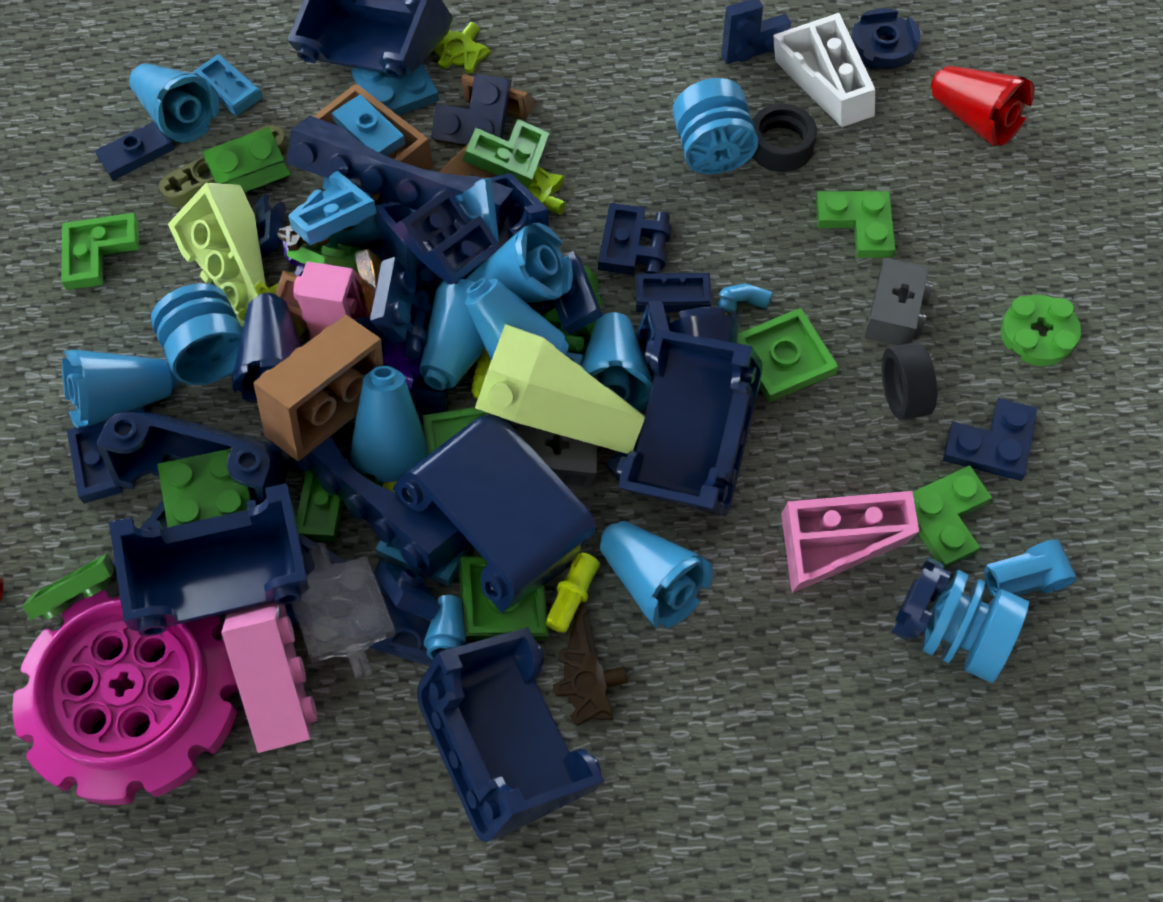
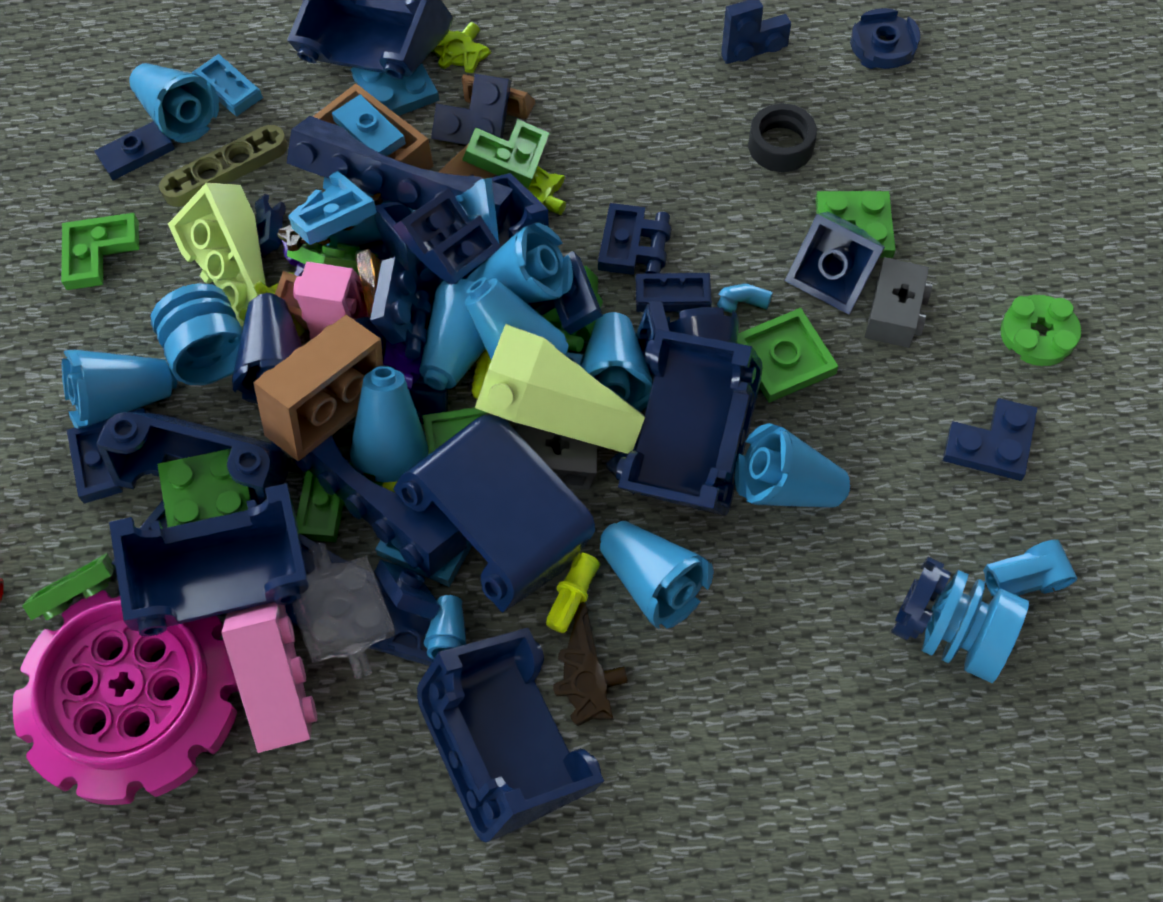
bright green plate [202,127,290,194] -> none
bright green plate [459,556,548,641] -> none
dark azure wheel [673,78,759,175] -> none
white wedge [773,13,875,127] -> none
bright pink wedge [781,491,919,593] -> none
black tyre [881,342,938,420] -> none
bright green plate [913,465,992,569] -> none
red cone [931,65,1035,147] -> none
none -> dark azure cone [734,423,850,508]
none -> dark blue slope [784,212,885,315]

